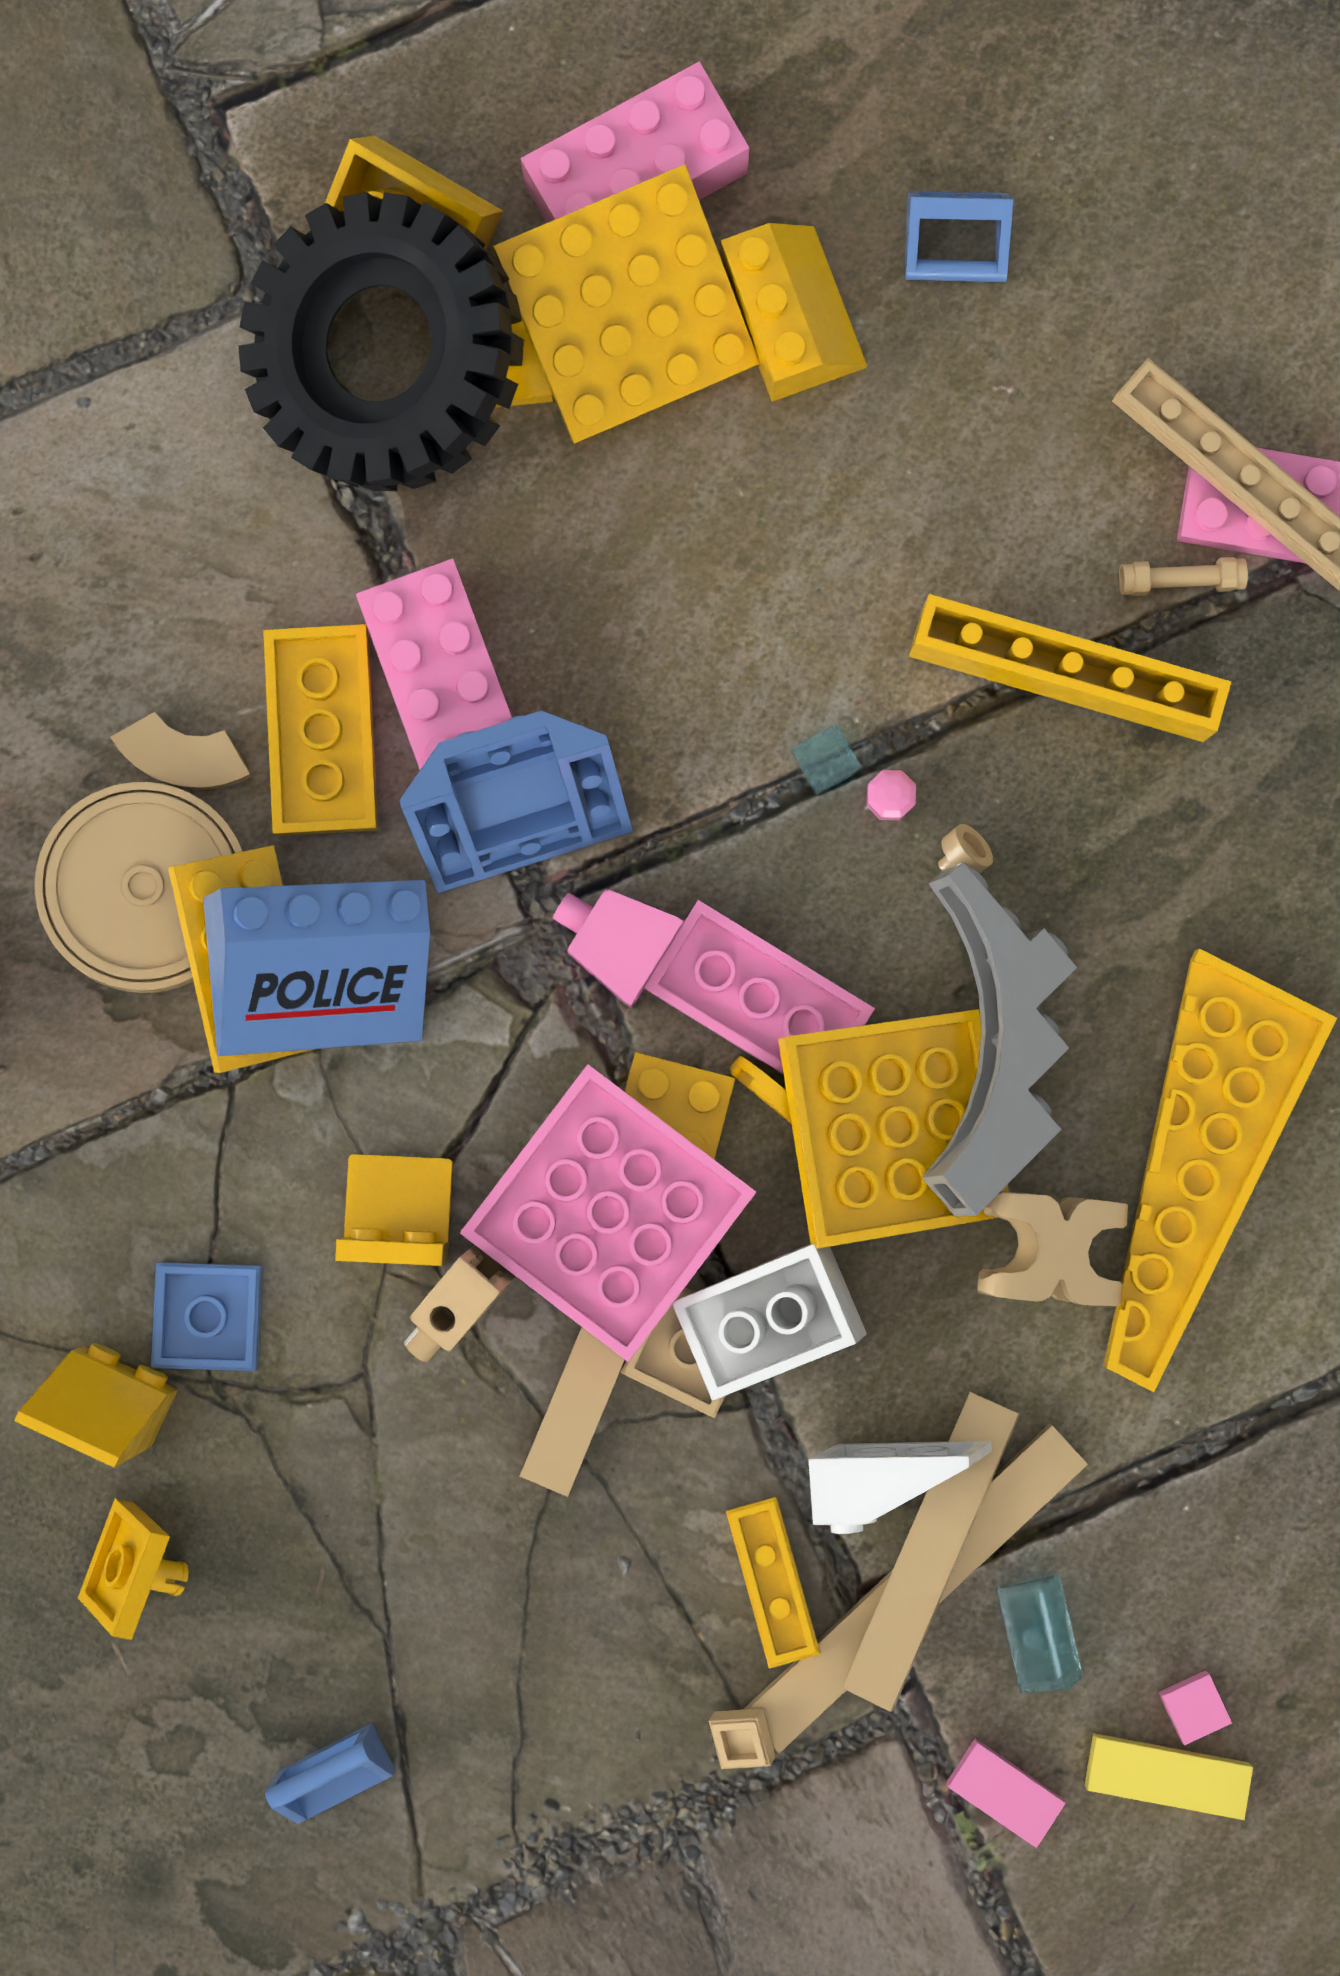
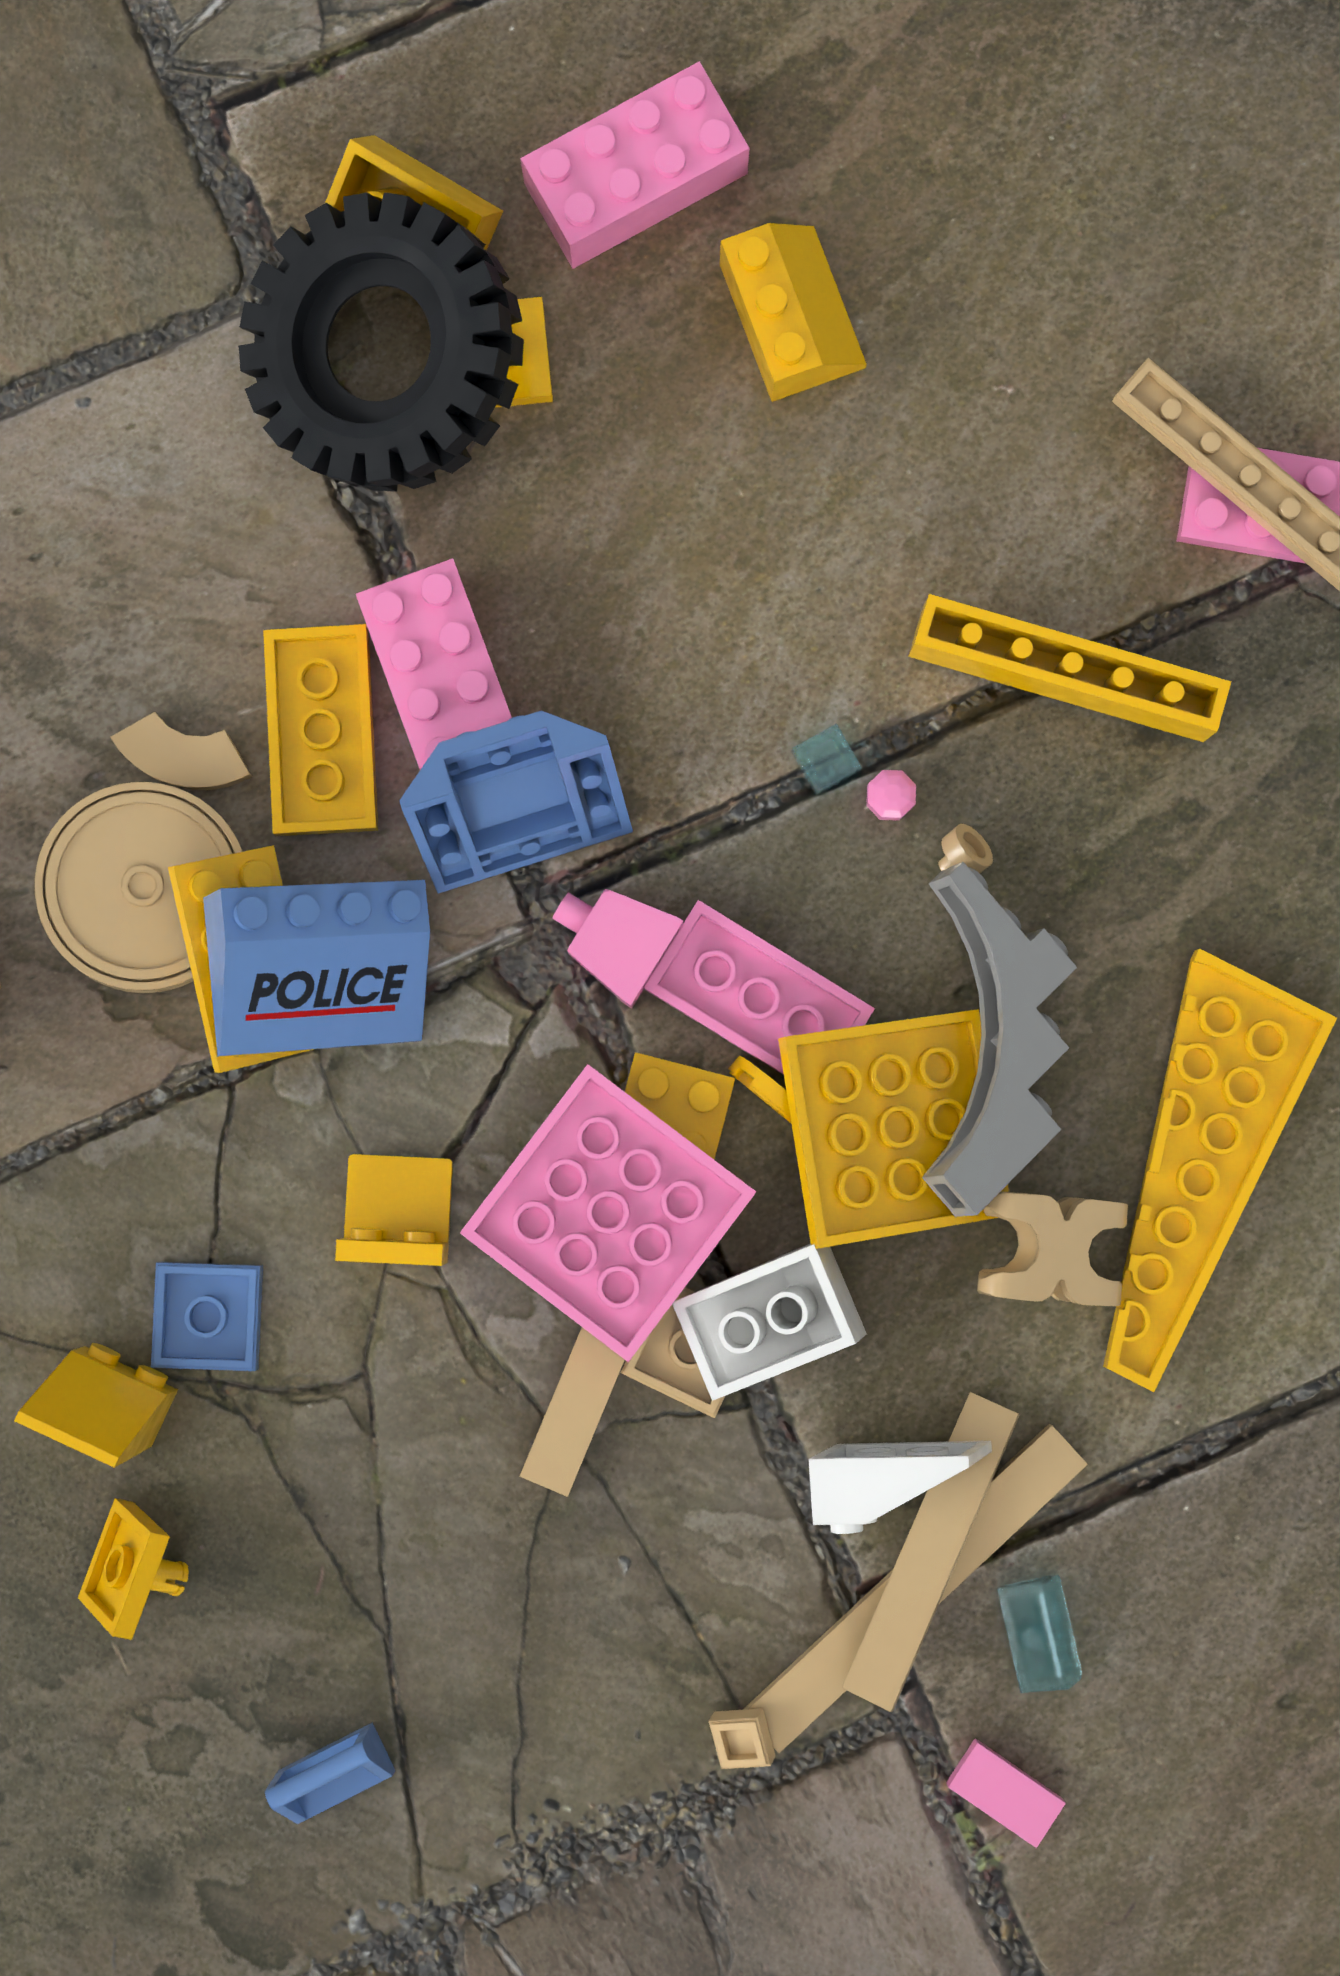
tan torso [404,1245,516,1362] -> none
yellow plate [492,164,760,444] -> none
yellow tile [726,1496,821,1669] -> none
medium blue tile [905,190,1014,282] -> none
light yellow tile [1084,1733,1253,1820] -> none
tan bar [1119,557,1248,596] -> none
bright pink tile [1158,1670,1232,1746] -> none

